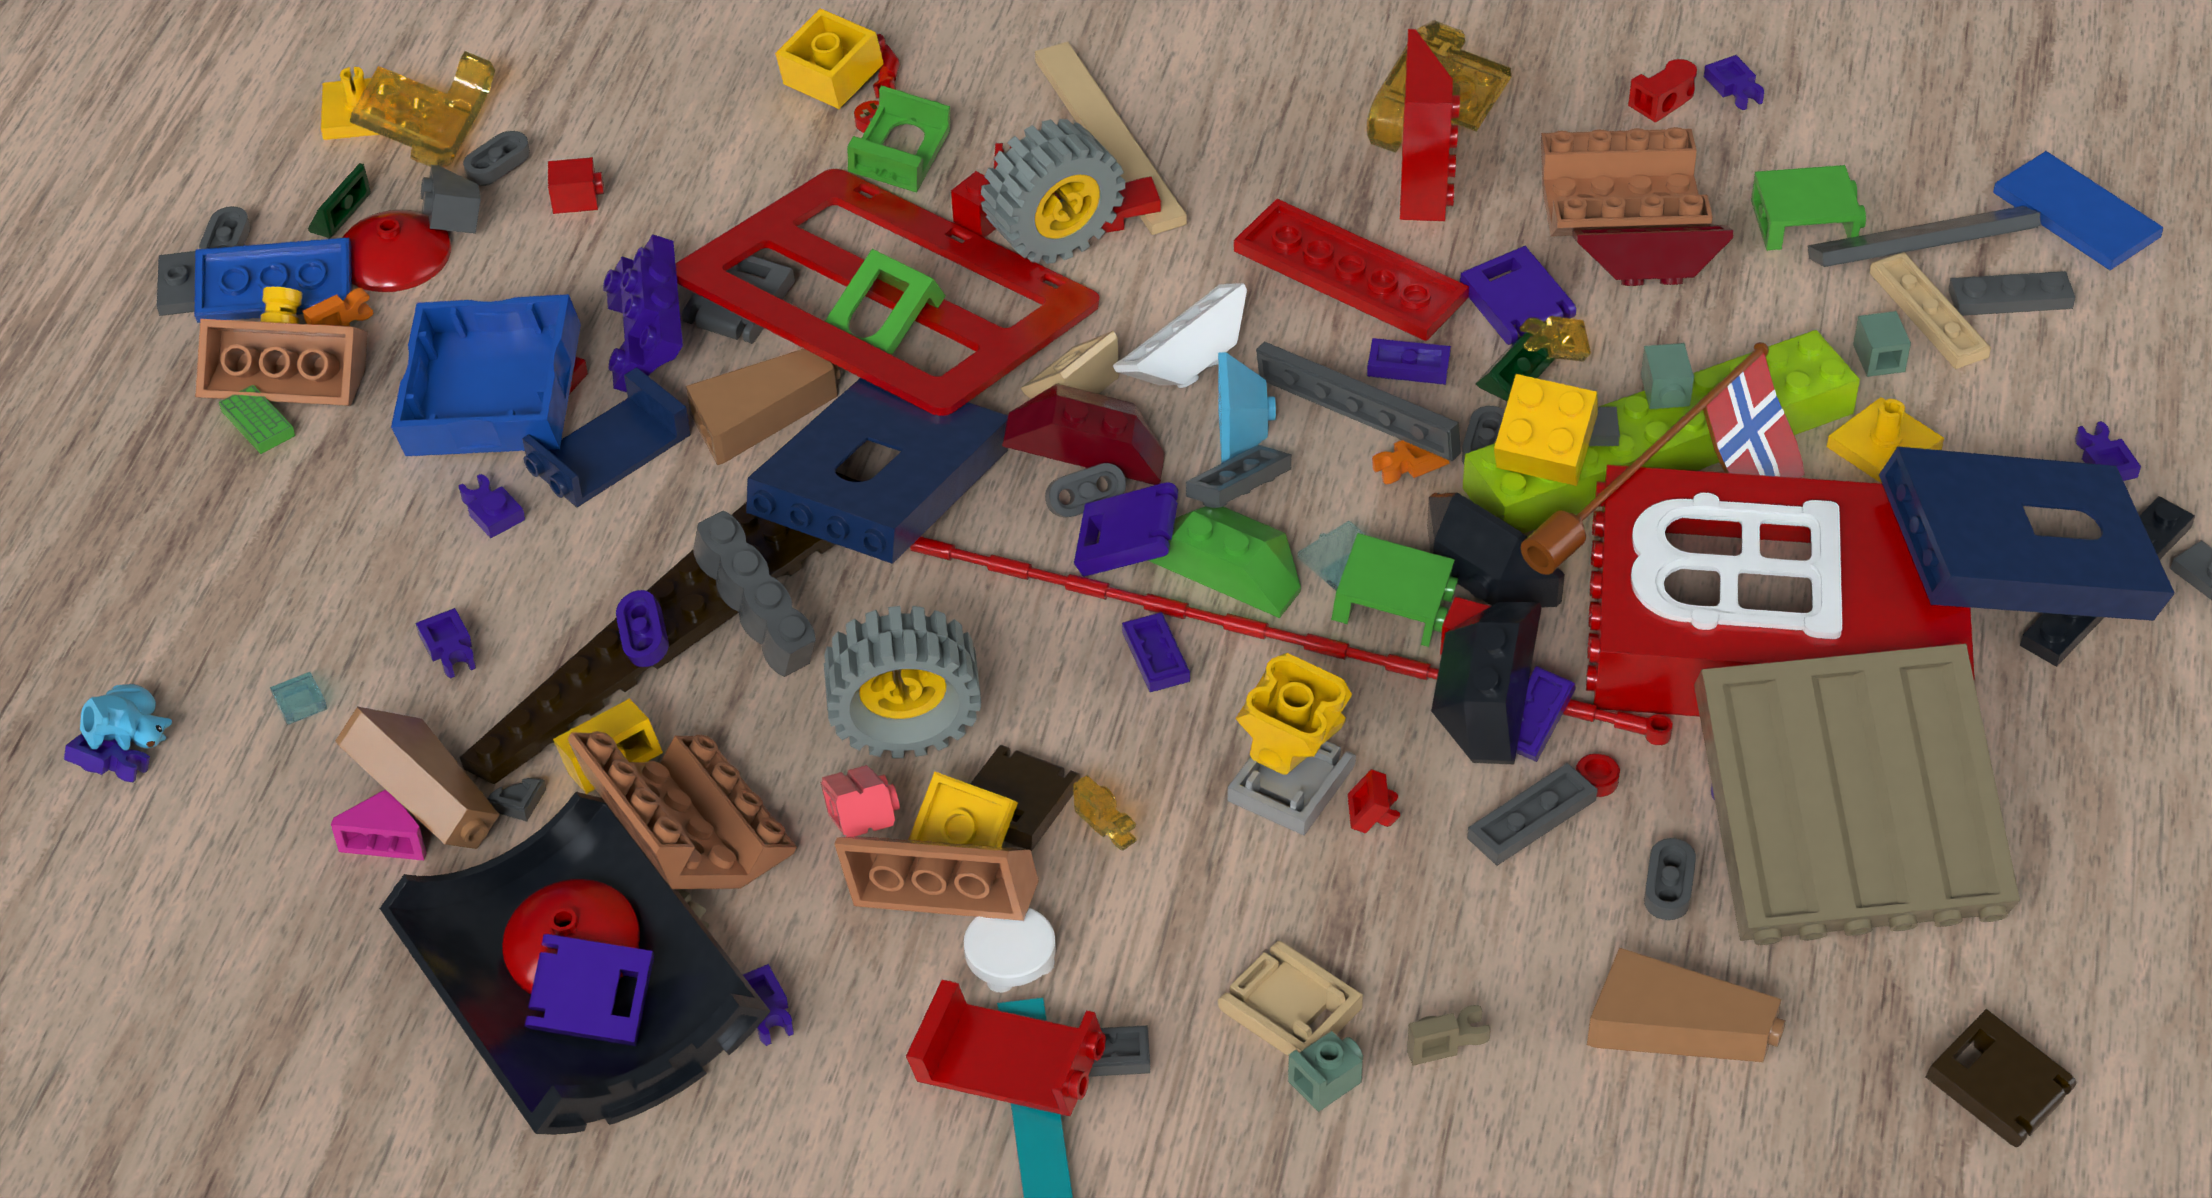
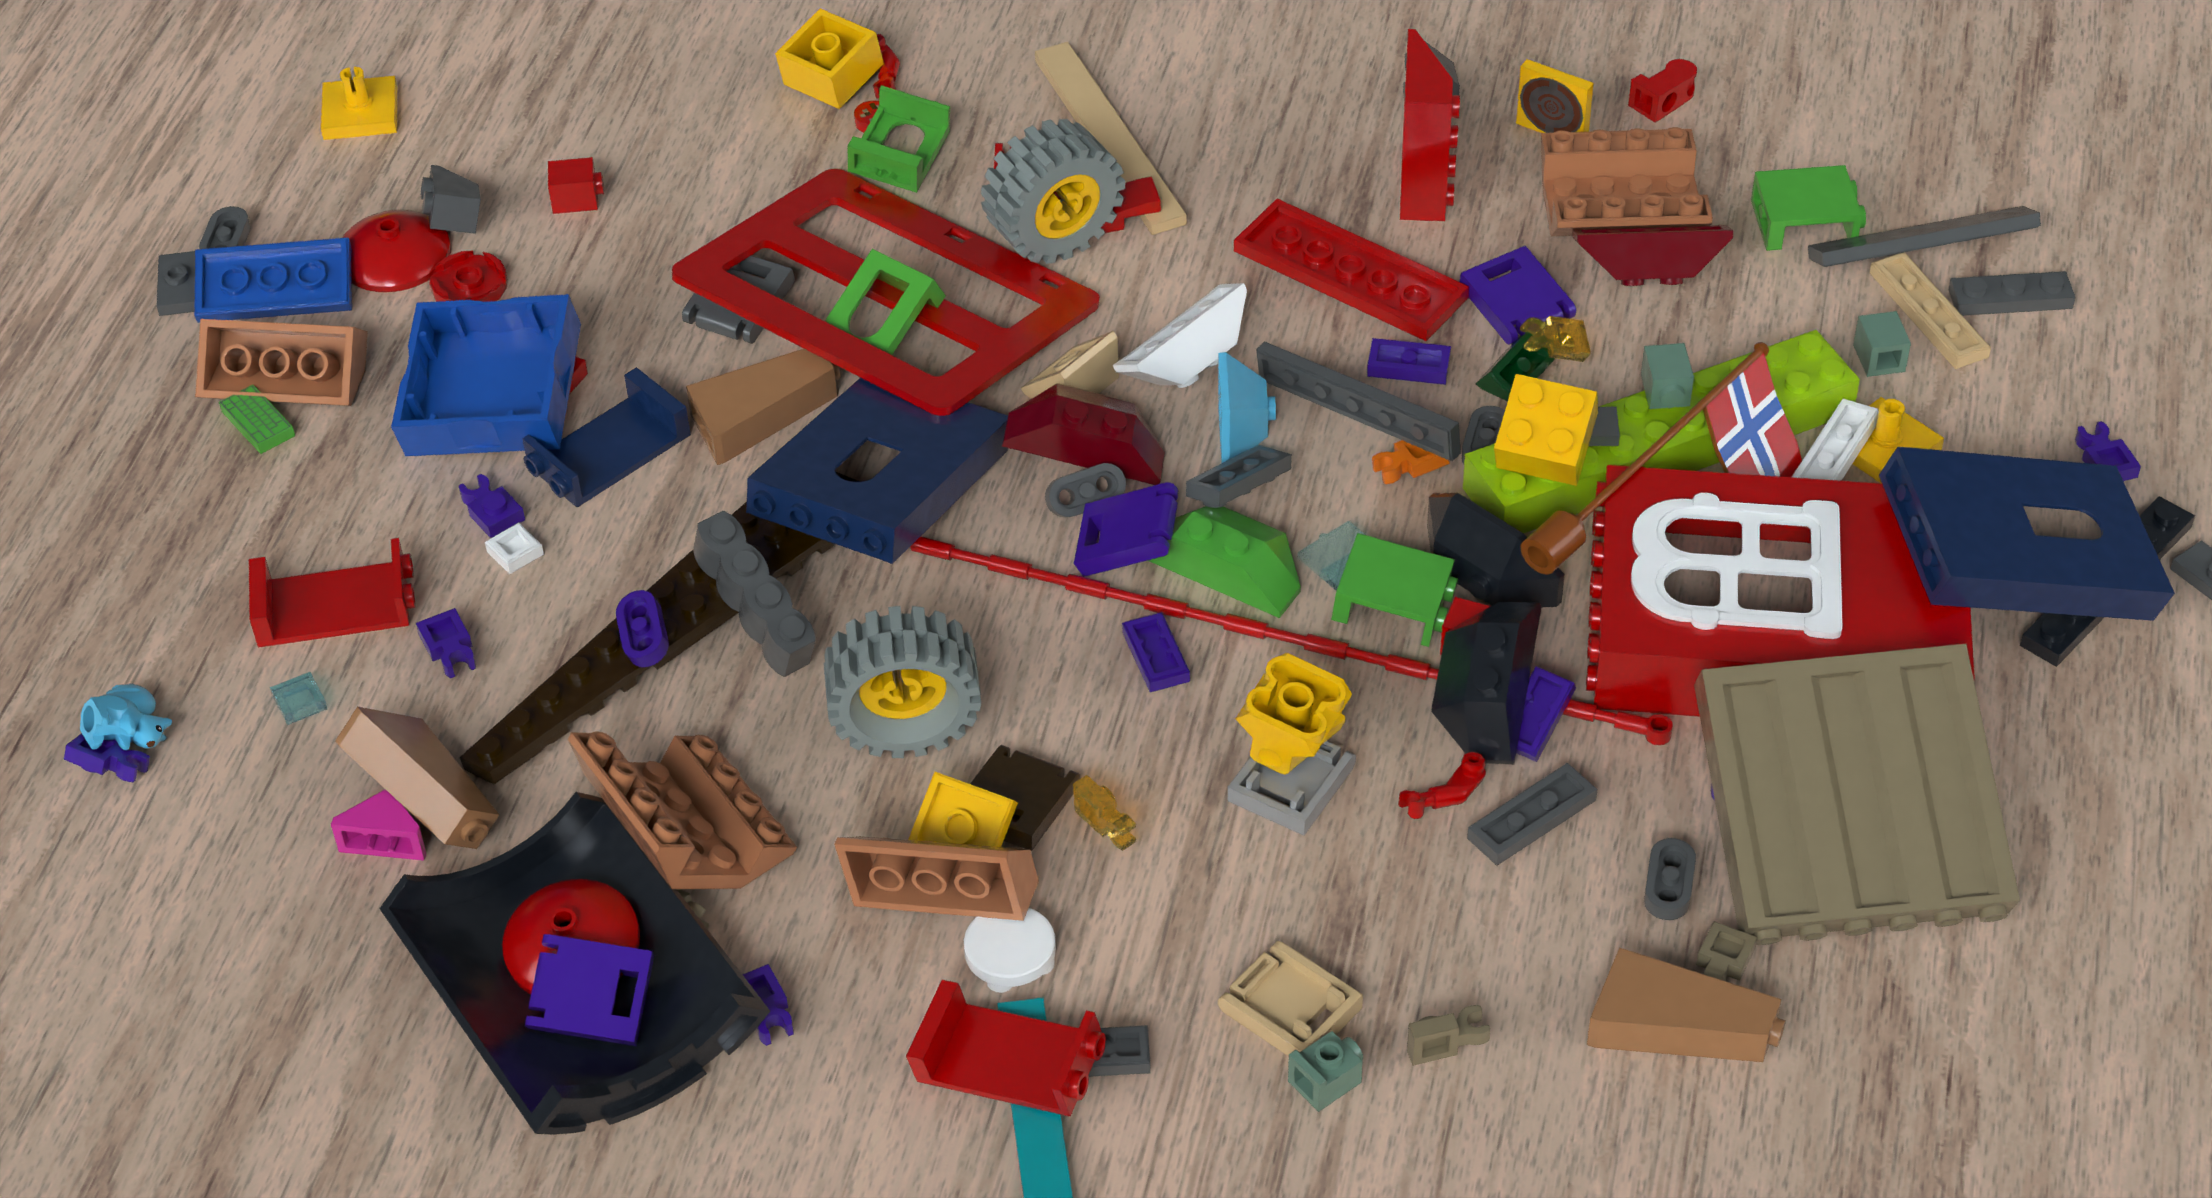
yellow wheel [260,287,302,324] -> none
orange plate [303,288,374,327] -> none
dark green slope [308,163,371,238] -> none
clear yellow piece [350,51,496,168] -> none
dark grey plate [463,131,530,186] -> none
dark grey tile [487,778,546,822] -> none
yellow brick [553,698,663,794] -> none
dark purple bracket [603,234,683,392] -> none
coral brick [820,765,900,837] -> none
red brick [951,171,996,238] -> none
red tile [1347,769,1400,833] -> none
clear yellow piece [1366,20,1512,153] -> none
red tile [1576,754,1620,797] -> none
dark purple plate [1704,55,1764,110] -> none
dark brown container [1925,1009,2077,1147] -> none
blue tile [1993,151,2164,270] -> none
none -> red panel [249,538,416,648]
none -> red tile [429,251,508,302]
none -> white tile [485,523,544,574]
none -> red arm [1398,752,1486,819]
none -> tile [1516,59,1594,133]
none -> dark tan plate [1696,921,1757,981]
none -> white tile [1792,398,1879,481]

